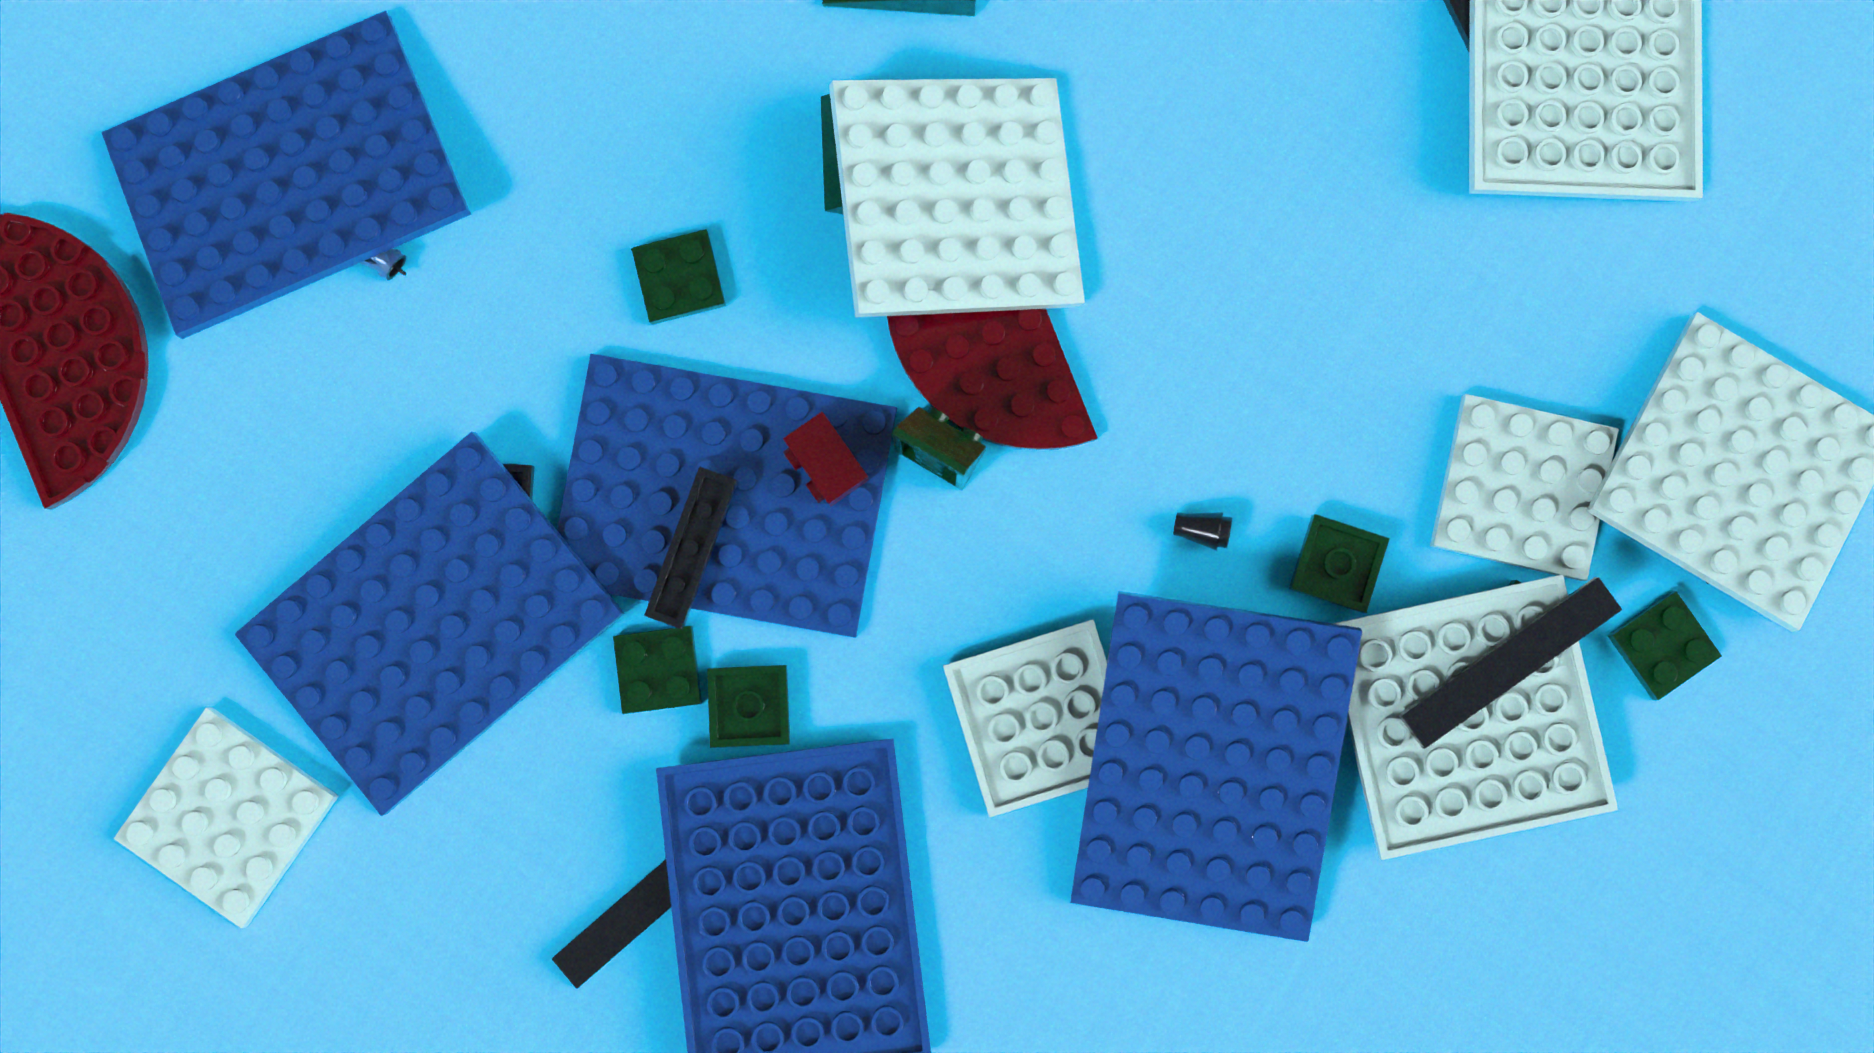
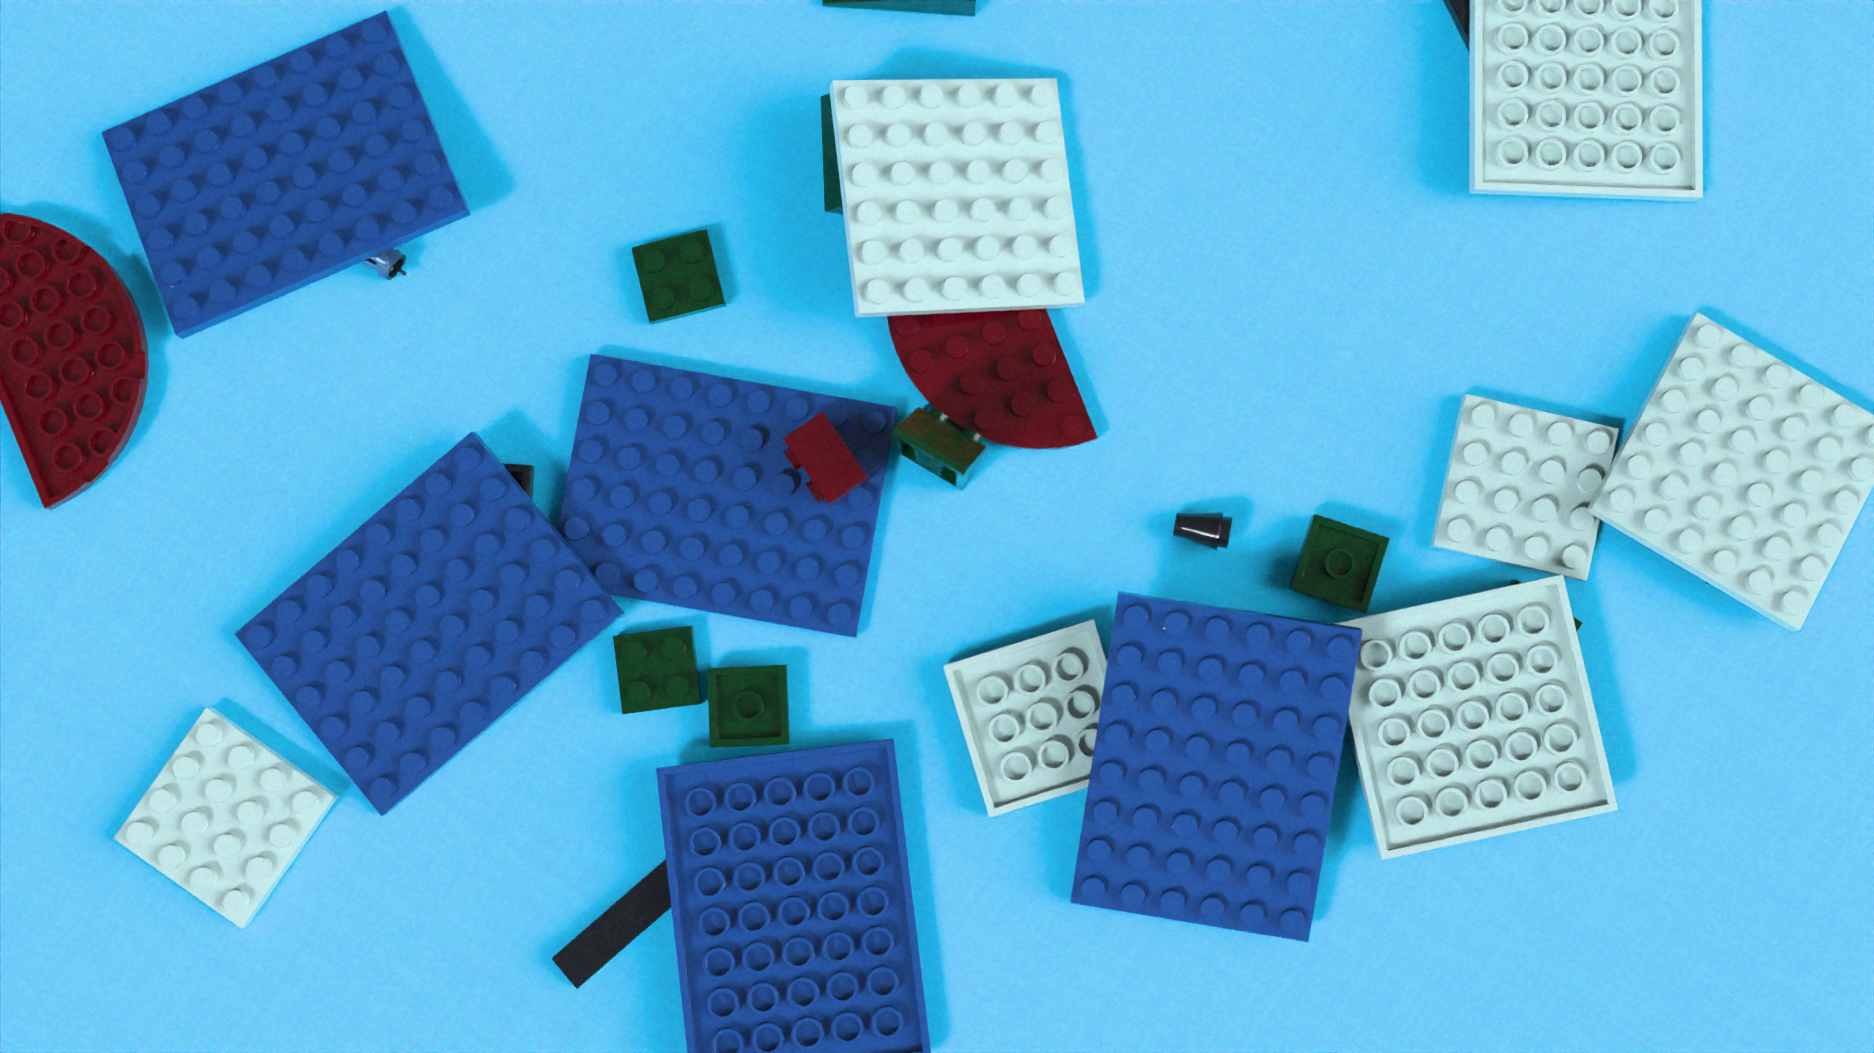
black plate [644,466,738,630] -> none
black tile [1399,577,1623,749] -> none
dark green plate [1607,591,1722,700] -> none

